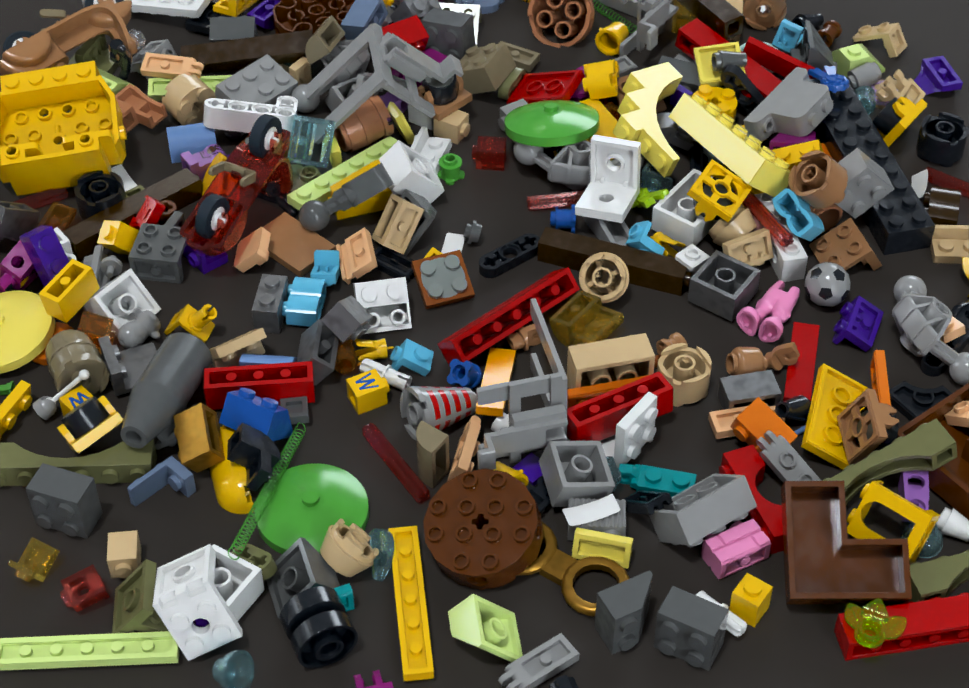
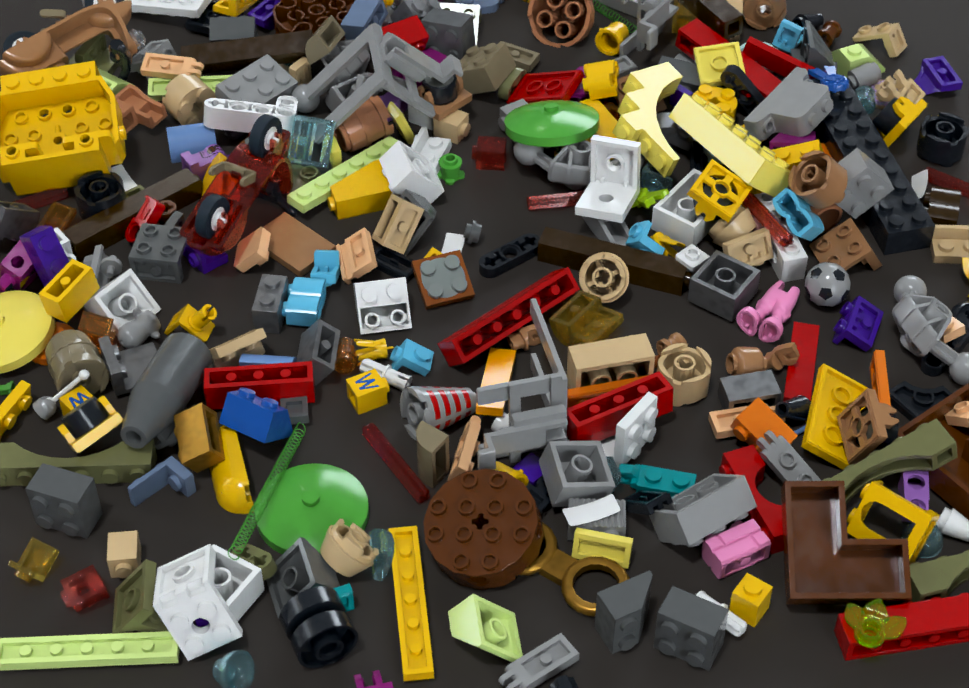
yellow brick [97,220,139,255] -> none
black brick [227,423,281,491] -> none
dark grey beam [299,163,394,231] -> none
flat silver brick [321,295,373,342] -> none
blue brick [447,359,482,389] -> none
blue brick [550,204,576,234] -> none
dark grey cone [712,50,747,73] -> none

